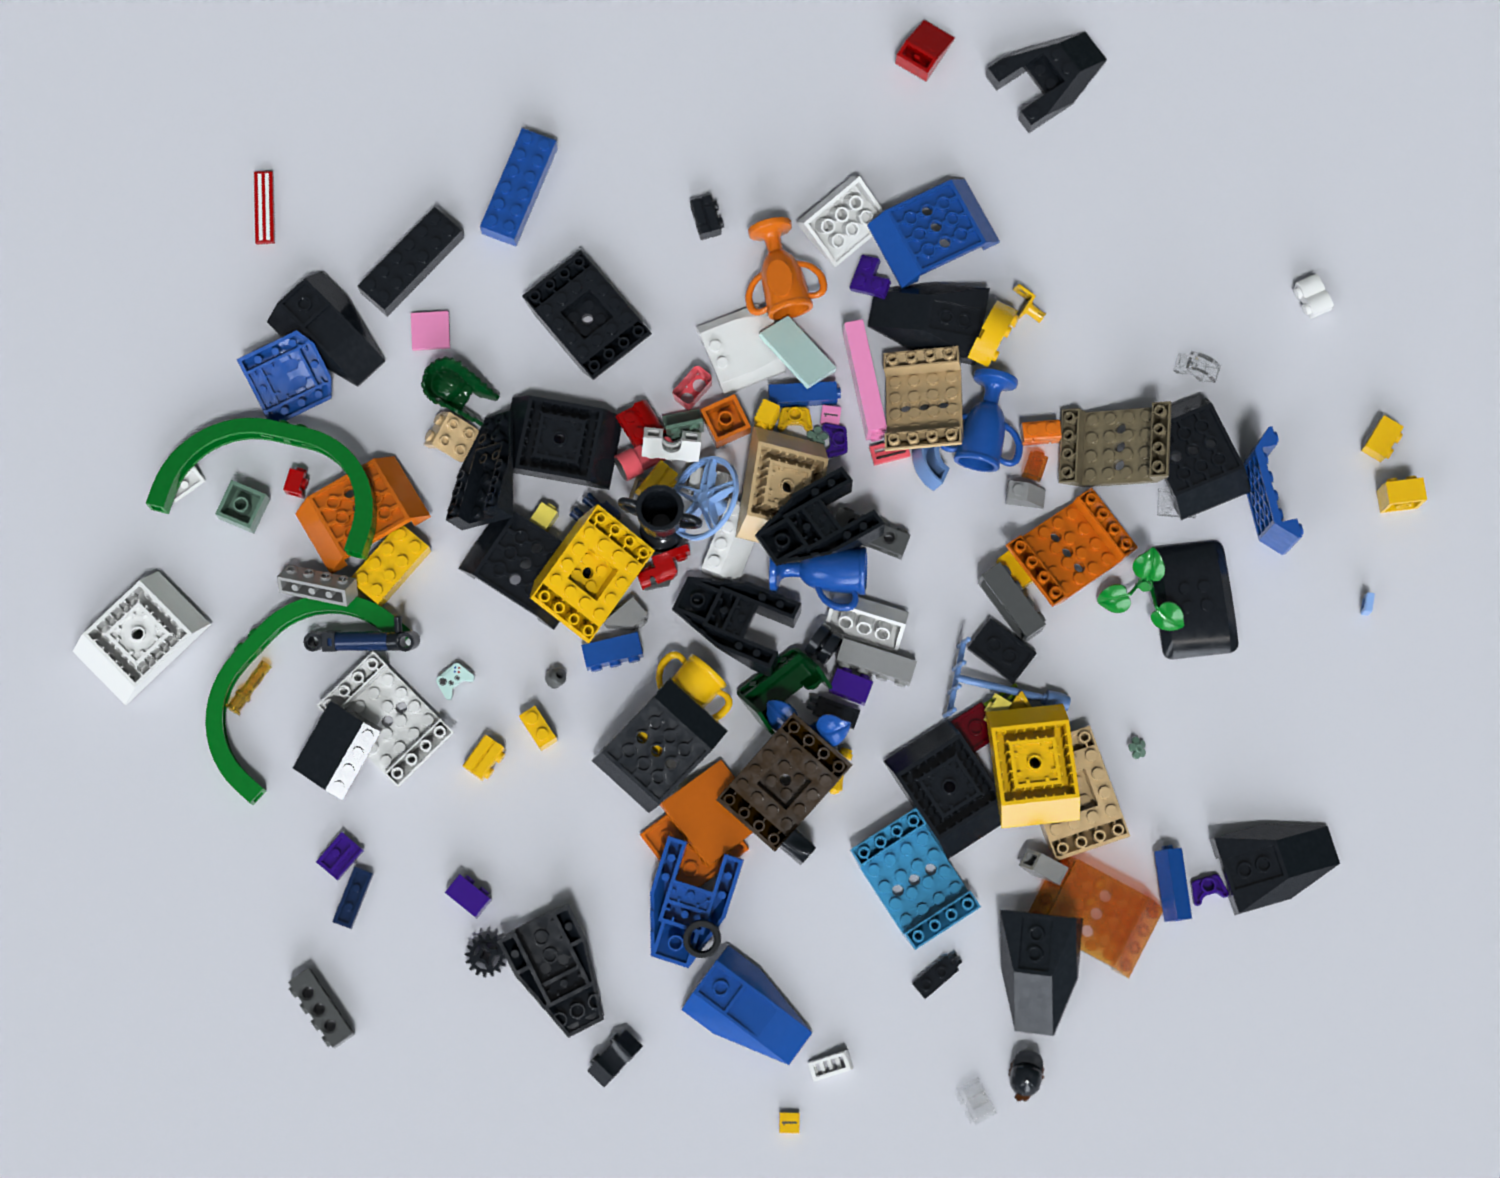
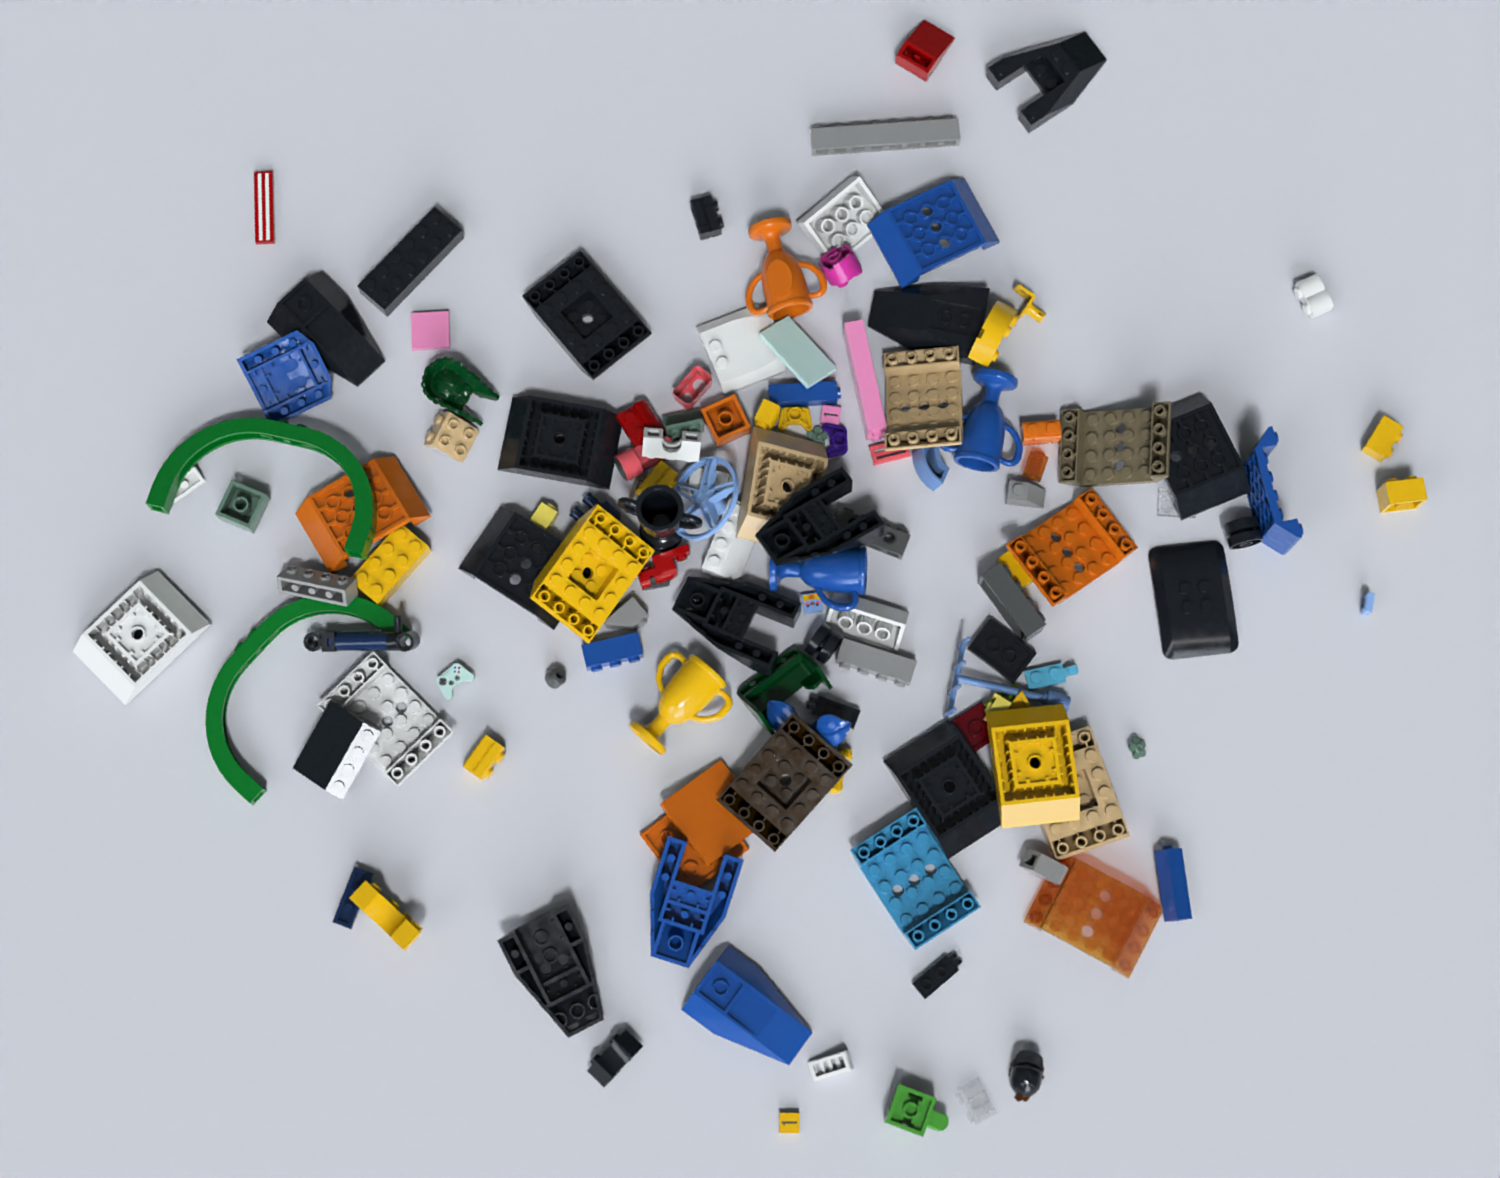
clear yellow pin [225,660,272,716] -> none
red brick [283,467,309,499] -> none
dark grey brick [288,968,355,1048] -> none
dark purple plate [316,832,364,881] -> none
dark purple brick [445,874,492,919] -> none
black wedge [446,410,514,530] -> none
black gear [465,934,506,978] -> none
blue brick [480,128,558,247] -> none
yellow brick [519,706,557,751] -> none
black slope [592,678,728,813] -> none
black tyre [683,920,721,958] -> none
black piece [779,828,816,865] -> none
dark purple brick [828,667,874,706] -> none
dark purple plate [849,255,891,299] -> none
black wedge [1000,910,1083,1036] -> none
green plant [1097,547,1185,631] -> none
clear brick [1173,351,1221,383] -> none
dark purple piece [1191,874,1229,906] -> none
black wedge [1210,824,1340,916] -> none
none -> yellow brick [349,880,423,951]
none -> light blue tile [801,592,823,615]
none -> light grey brick [810,117,960,156]
none -> dark pink brick [818,244,863,288]
none -> bright green brick [884,1084,949,1137]
none -> medium azure plate [1024,663,1079,691]
none -> black wheel [1223,516,1264,550]

